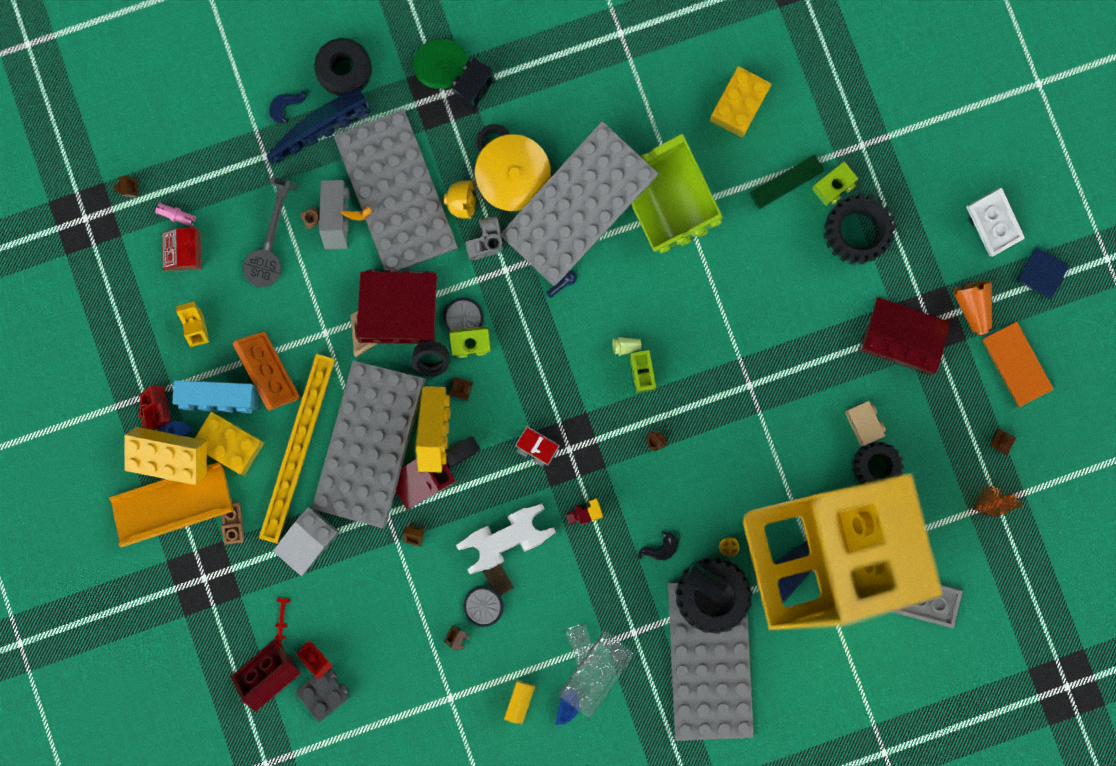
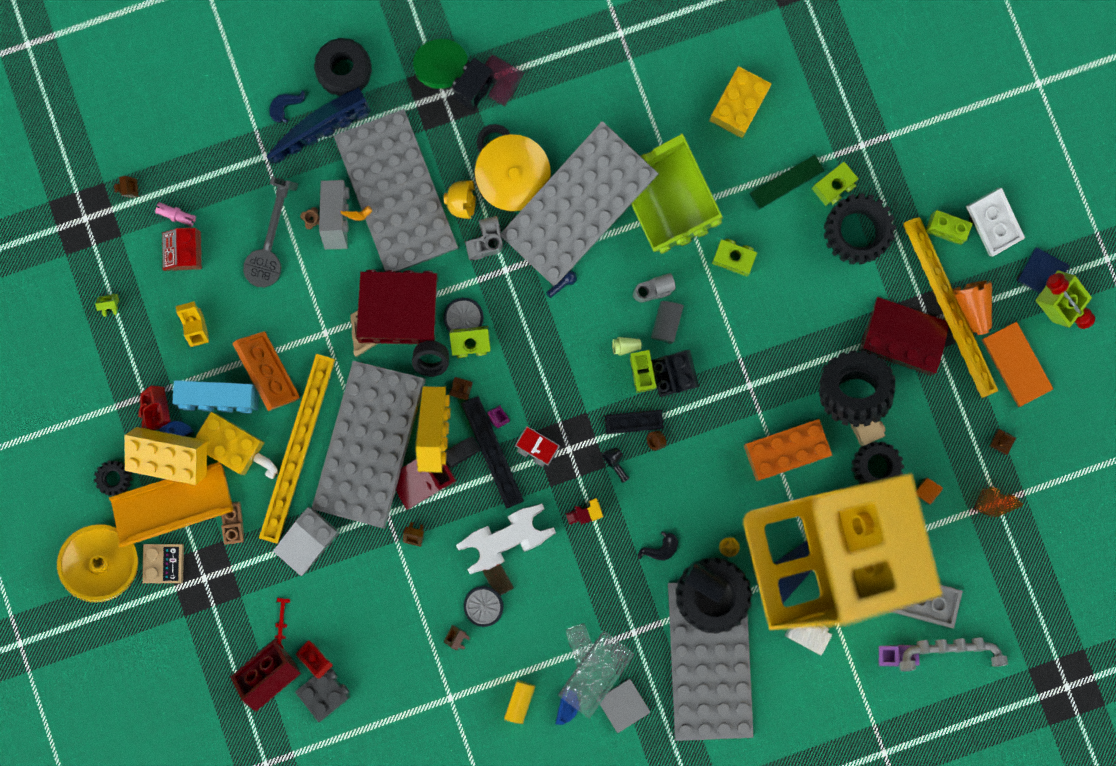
none -> yellow dish [57,524,138,602]
none -> black tyre [94,461,133,496]
none -> lime tile [95,294,119,317]
none -> tan plate [143,544,184,583]
none -> white arm [254,453,278,479]
none -> black tile [461,396,524,509]
none -> clear pink plate [486,55,524,106]
none -> magenta slope [487,406,510,428]
none -> light grey tile [597,678,651,733]
none -> black bar [602,447,630,483]
none -> black tile [604,410,664,435]
none -> light grey piece [633,273,675,302]
none -> dark grey brick [651,301,684,344]
none -> black brick [651,350,700,397]
none -> lime brick [712,239,757,277]
none -> orange brick [744,419,832,481]
none -> white brick [785,626,832,656]
none -> black tyre [819,350,896,427]
none -> medium lavender slope [879,645,919,666]
none -> light grey bar [899,638,1008,671]
none -> yellow plate [903,217,998,398]
none -> orange slope [916,478,943,505]
none -> lime brick [926,210,973,245]
none -> lime brick [1035,270,1095,329]

